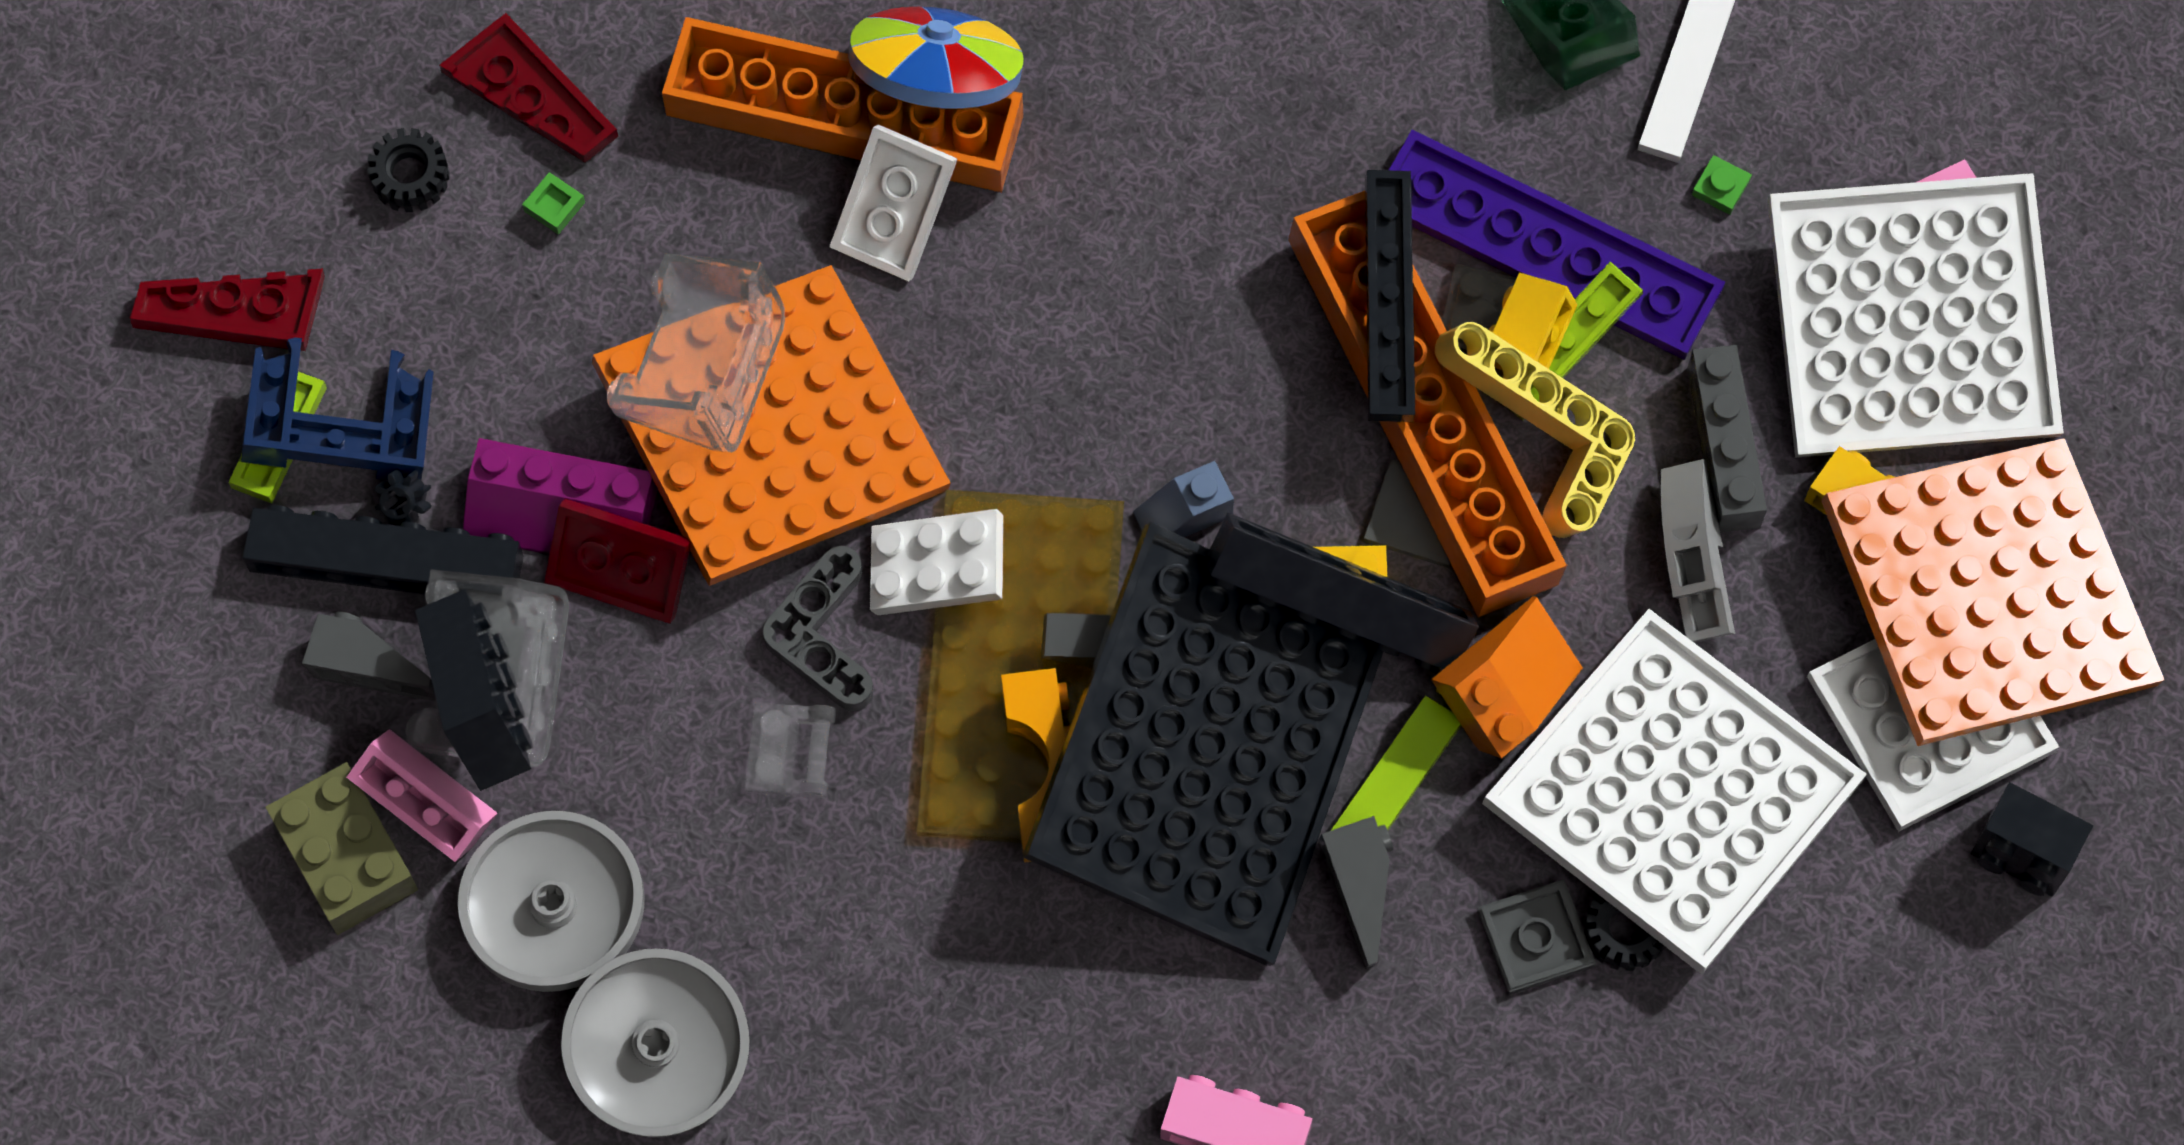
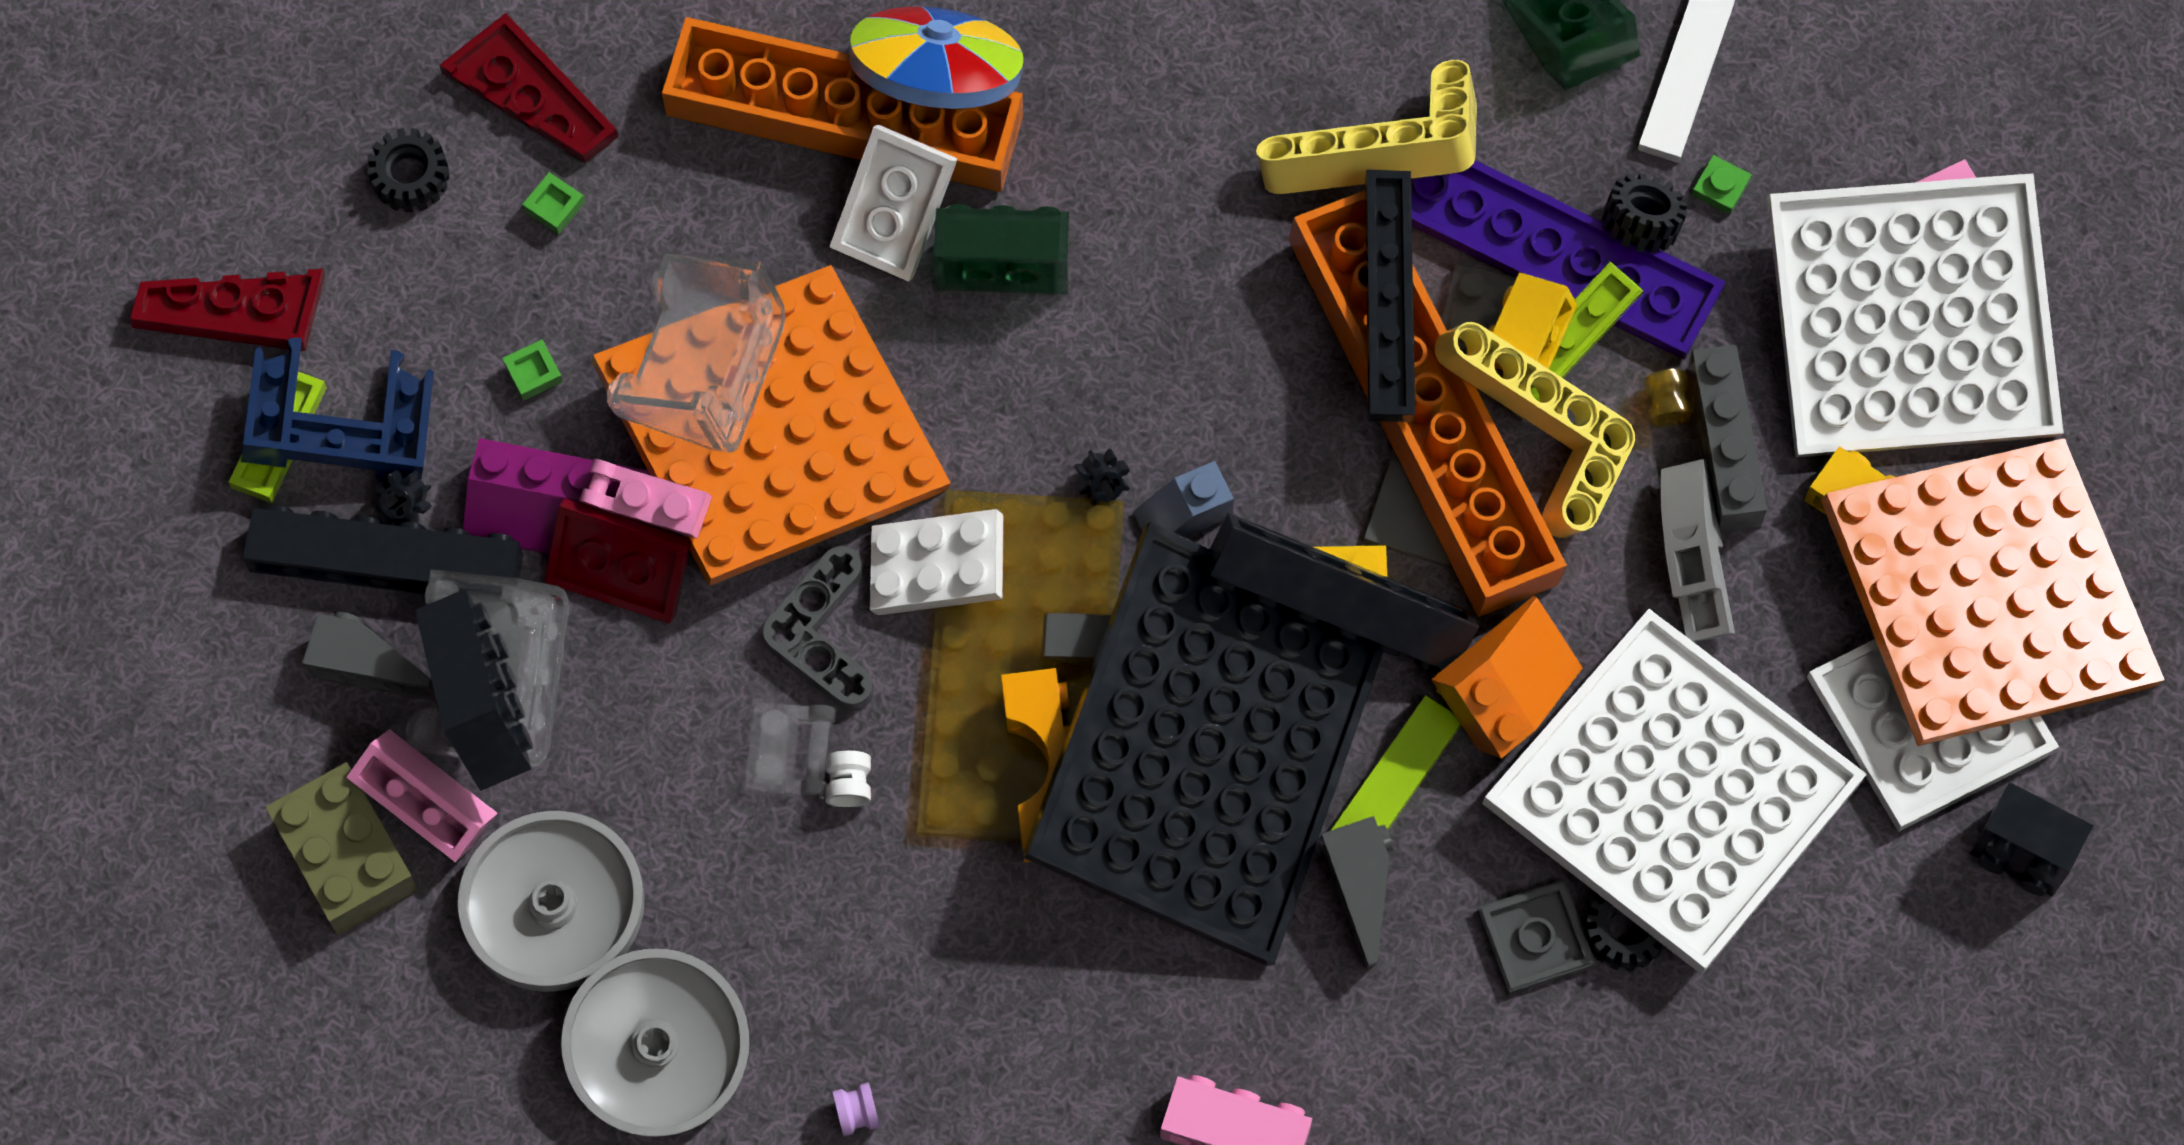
none -> bright green plate [502,339,563,401]
none -> bright pink plate [579,459,712,539]
none -> white wheel [825,751,871,807]
none -> lavender wheel [832,1082,880,1137]
none -> clear green brick [934,204,1070,294]
none -> black gear [1074,449,1130,506]
none -> light yellow beam [1256,60,1477,194]
none -> black tyre [1602,173,1688,253]
none -> clear yellow wheel [1643,369,1695,427]

